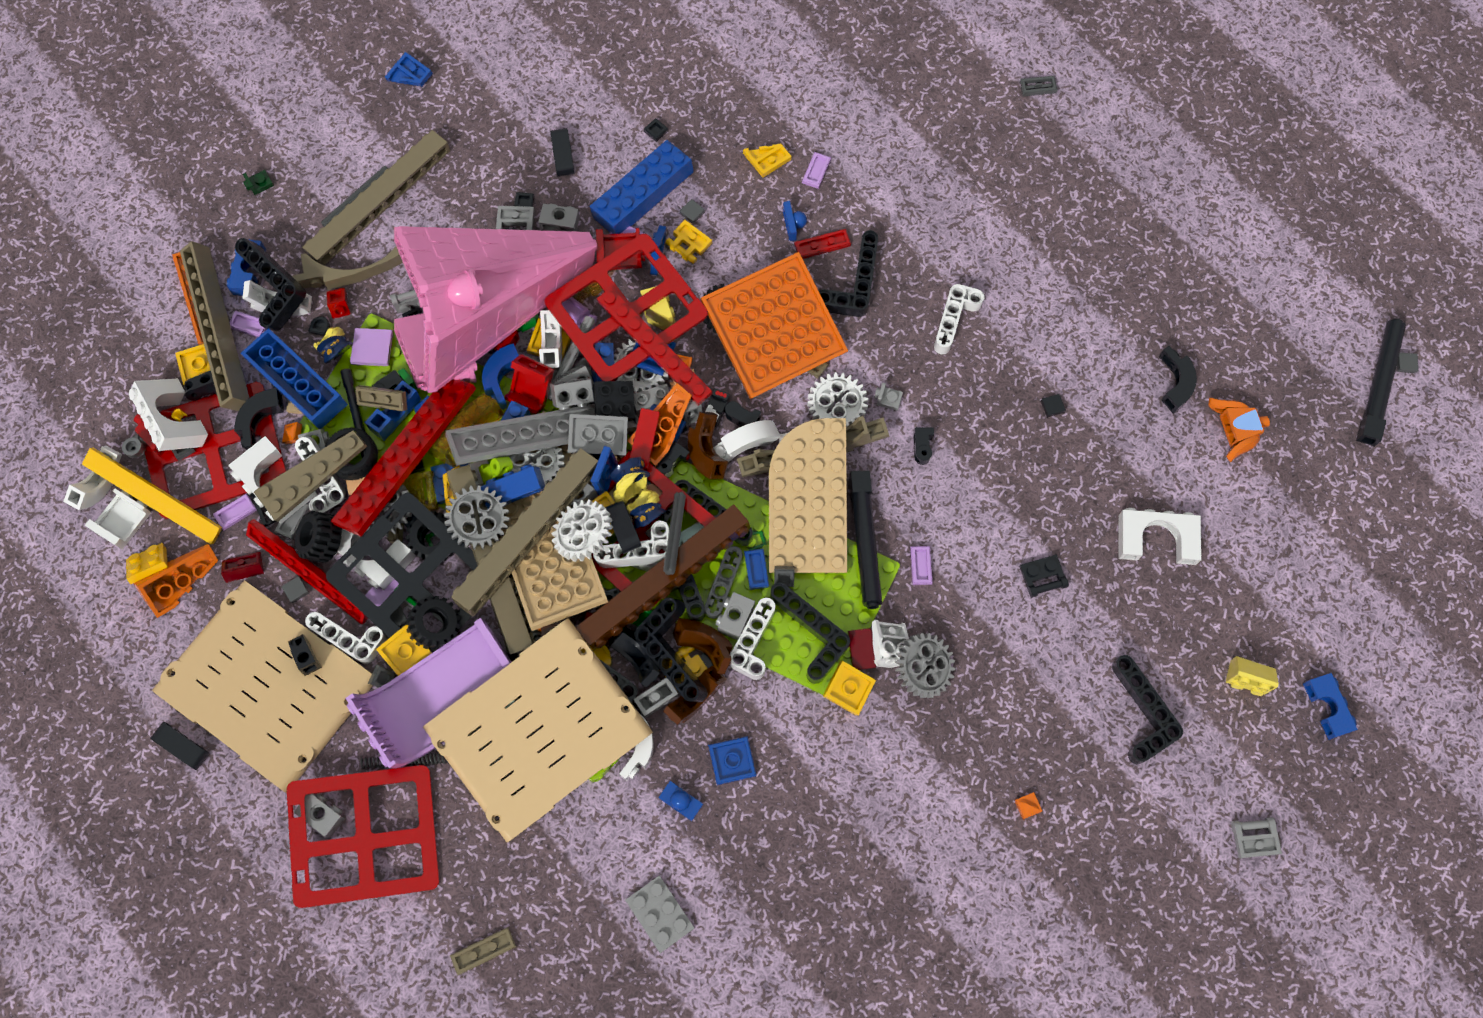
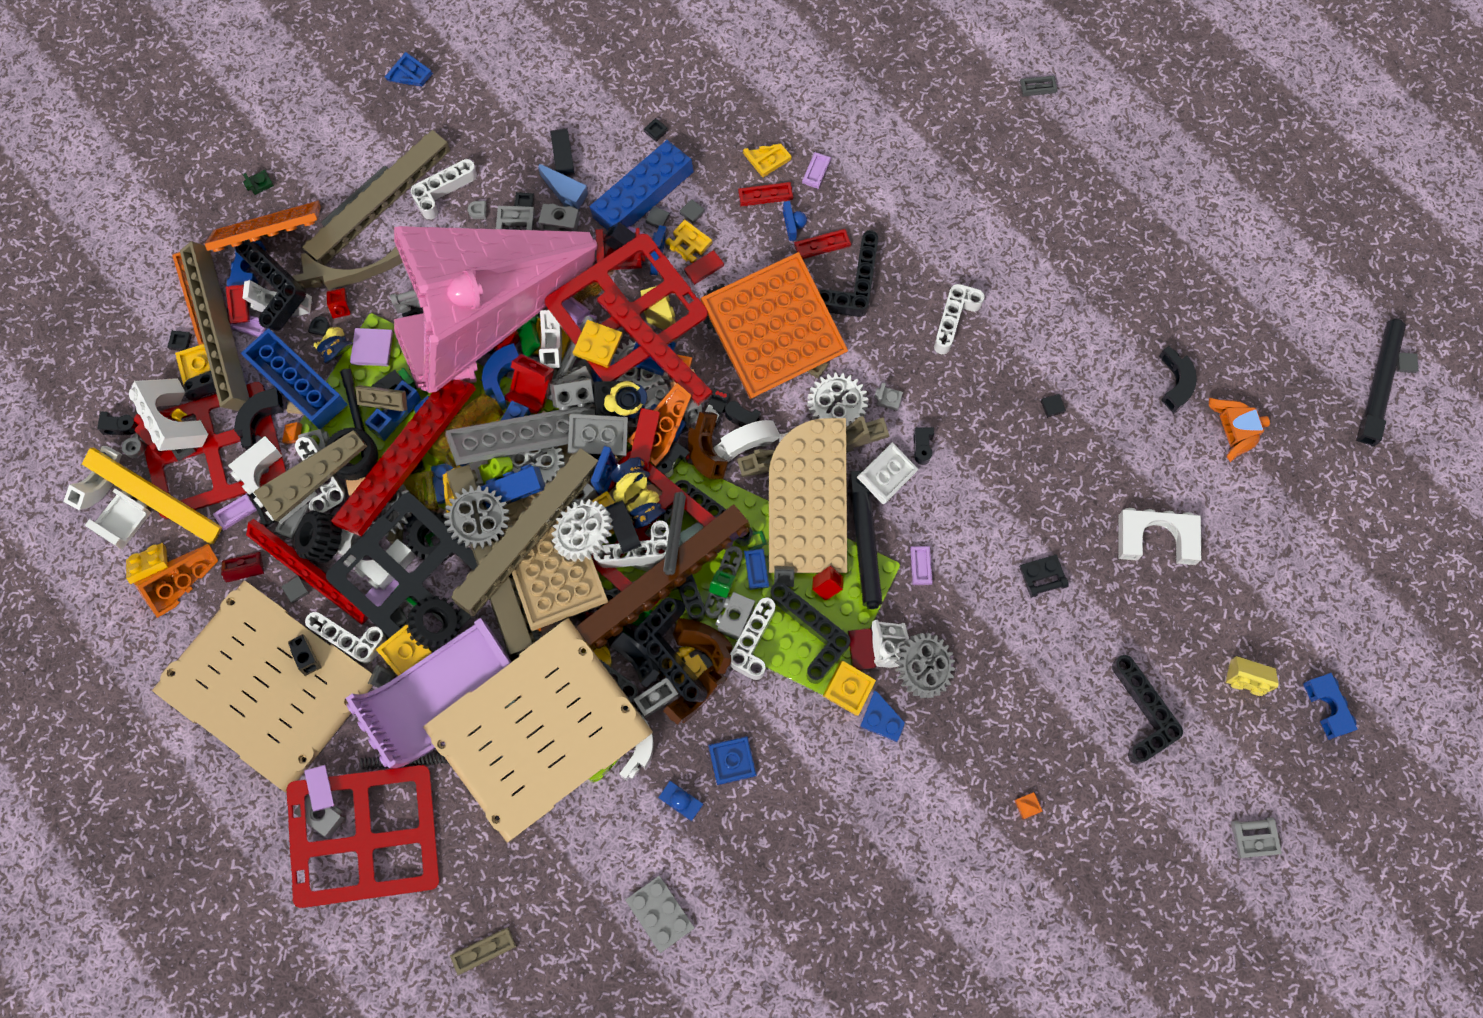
black beam [150,721,210,770] -> none
none -> black leg [97,411,138,435]
none -> black tile [167,330,192,351]
none -> orange plate [205,200,321,252]
none -> red tile [225,285,250,324]
none -> lavender tile [304,765,335,812]
none -> white beam [411,159,477,220]
none -> light grey tile [468,201,487,219]
none -> green tile [518,320,540,357]
none -> medium blue slope [538,164,588,210]
none -> yellow plate [572,320,623,368]
none -> black brick [603,222,636,251]
none -> piece [604,381,647,418]
none -> dark grey tile [646,206,670,228]
none -> red tile [684,250,724,285]
none -> green slope [709,570,735,598]
none -> red tile [738,182,793,206]
none -> red panel [812,565,843,600]
none -> white tile [857,442,919,505]
none -> blue wing [860,691,905,742]

